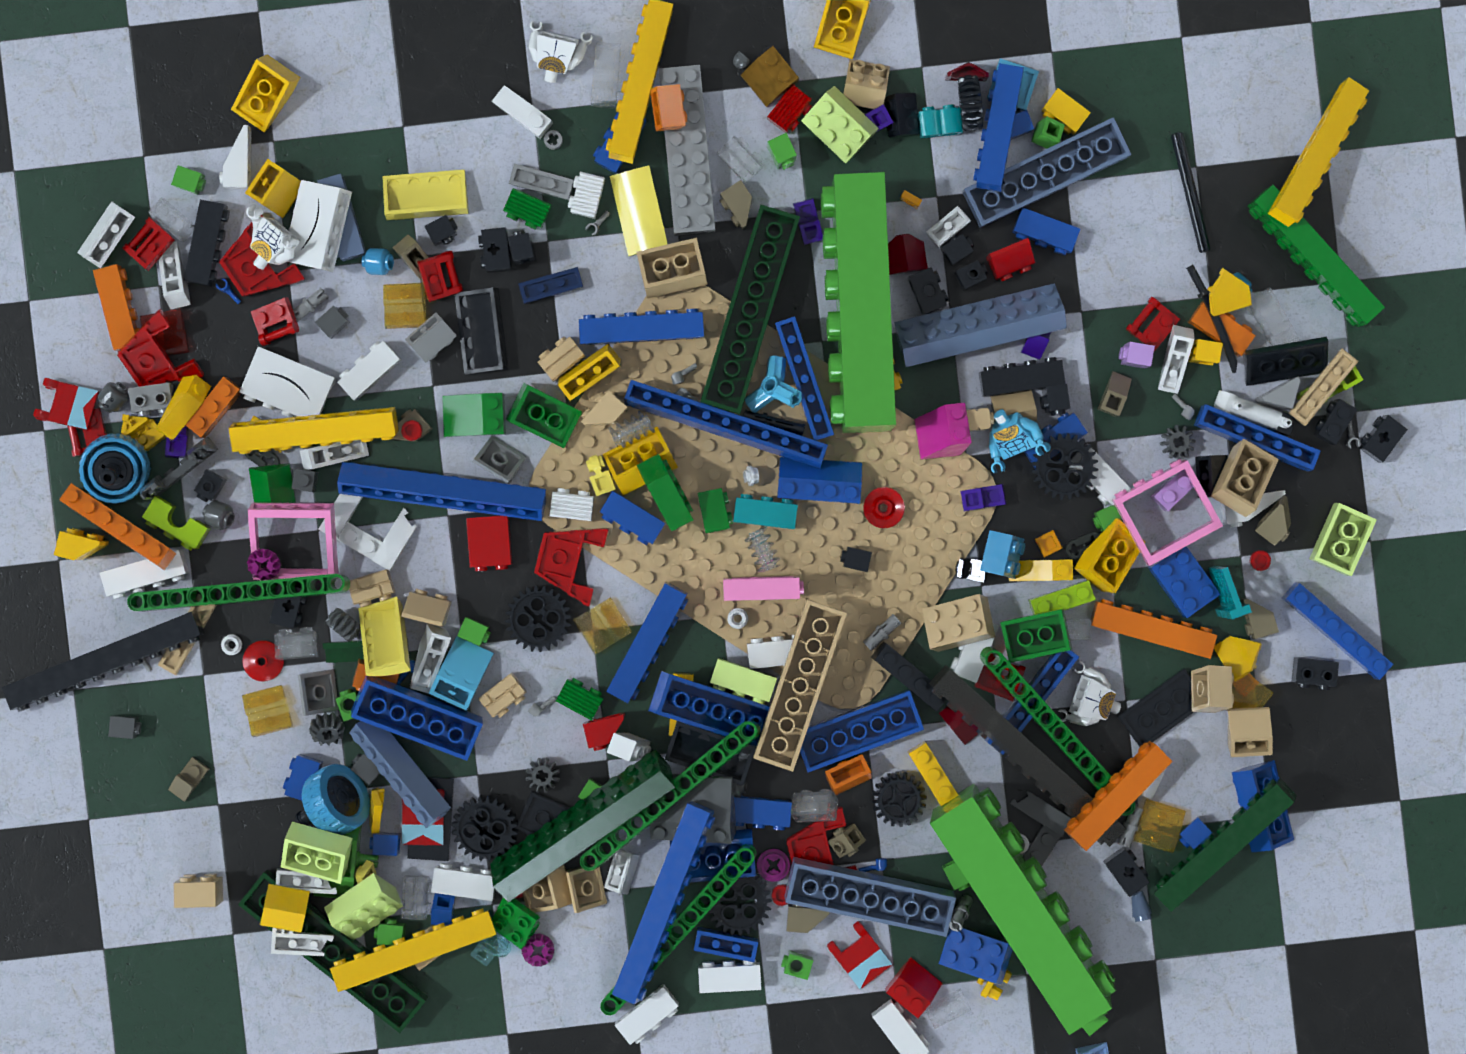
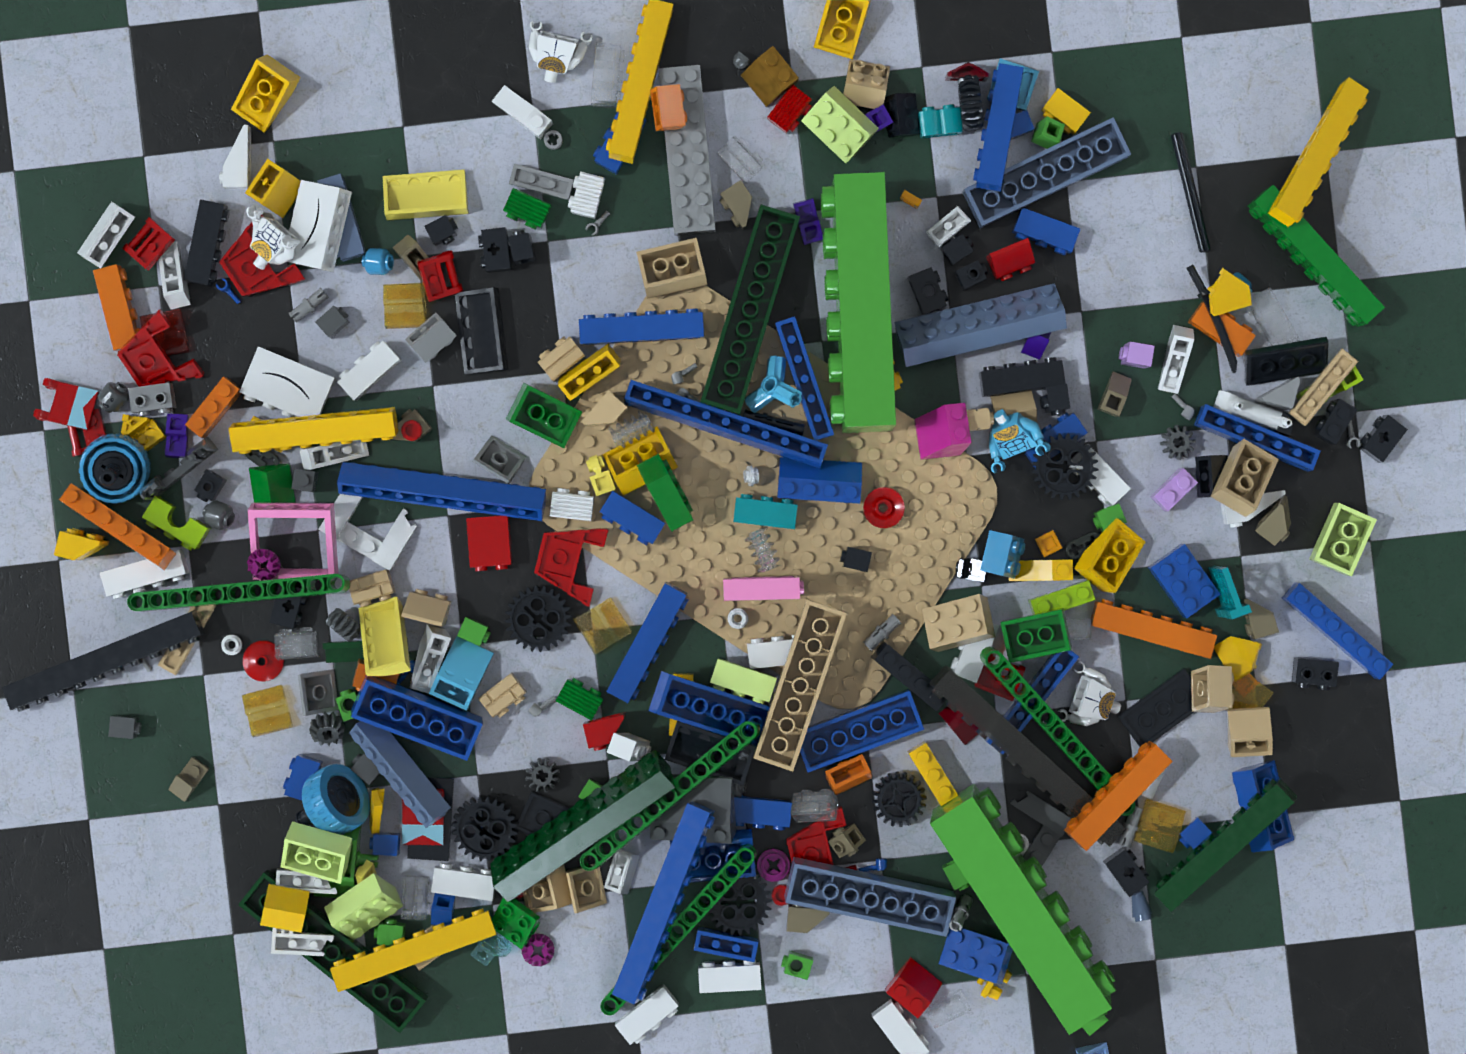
clear brick [148,197,195,242] -> none
yellow slope [156,375,211,440] -> none
bright green brick [171,165,206,195] -> none
tan brick [174,873,223,908] -> none
red plate [251,297,299,346] -> none
green slope [442,393,506,437] -> none
dark blue plate [518,267,583,304] -> none
light yellow slope [610,166,668,257] -> none
green brick [697,488,733,533] -> none
bright green brick [767,133,797,170] -> none
red flag [827,921,893,989] -> none
dark red slope [888,234,928,275] -> none
dark purple slope [960,484,1006,511] -> none
bright pink window [1112,459,1223,566] -> none
red plate [1126,296,1180,351] -> none
yellow panel [1188,339,1223,366] -> none
red tile [1249,550,1271,571] -> none

